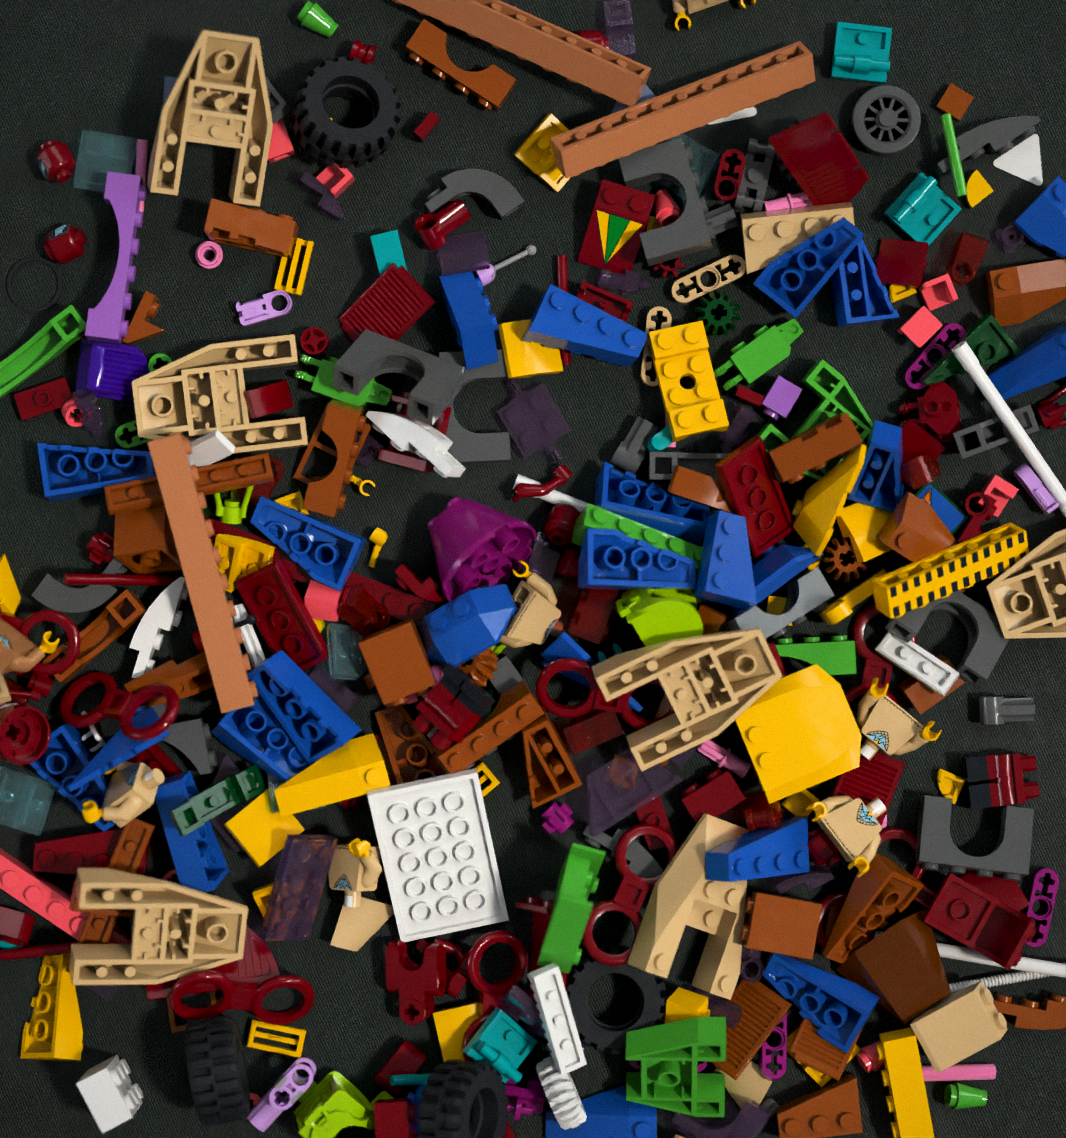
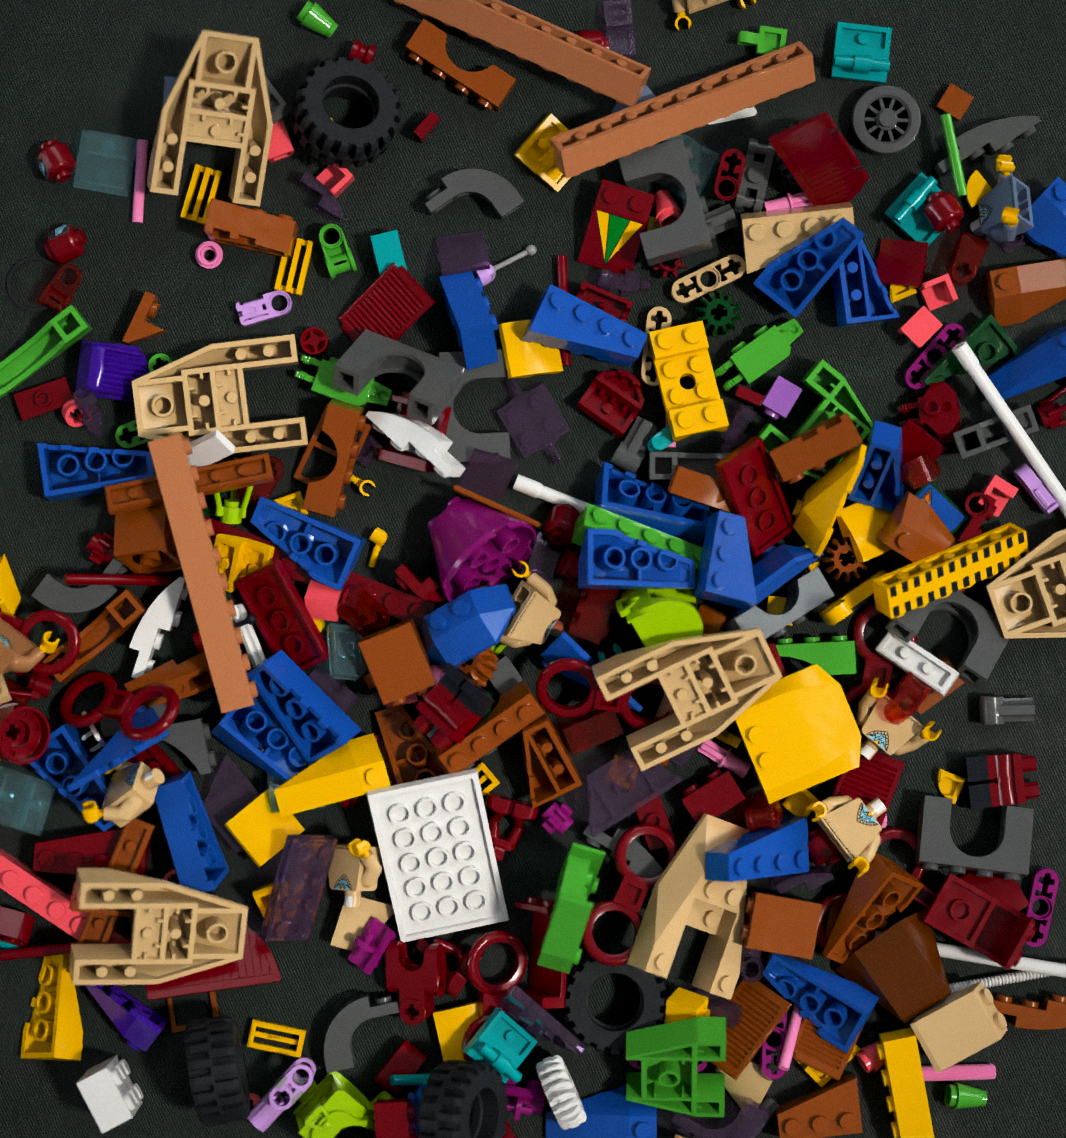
medium lavender arch [85,171,147,344] -> none
dark green slope [169,764,267,837] -> none
dark red bar [169,970,315,1025] -> none
dark red slope [243,380,294,419] -> none
dark red piece [415,199,471,250] -> none
dark red piece [512,464,573,502] -> none
white gear [527,962,587,1075] -> none
white sticker [993,134,1043,186] -> none
none -> clear red piece [37,264,83,315]
none -> dark purple wedge [85,985,167,1052]
none -> yellow tile [180,164,223,225]
none -> bright green piece [319,224,358,279]
none -> dark grey arch [324,993,399,1073]
none -> magenta hips [347,917,396,975]
none -> dark orange window [453,485,541,529]
none -> clear purple piece [458,448,518,500]
none -> dark red piece [485,793,539,861]
none -> dark red slope [576,369,644,438]
none -> yellow tile [715,730,741,748]
none -> bright green plate [737,25,788,55]
none -> bright pink bar [778,1004,802,1071]
none -> clear red piece [884,671,932,725]
none -> dark red head [923,191,964,234]
none -> sand blue torso [970,154,1034,242]

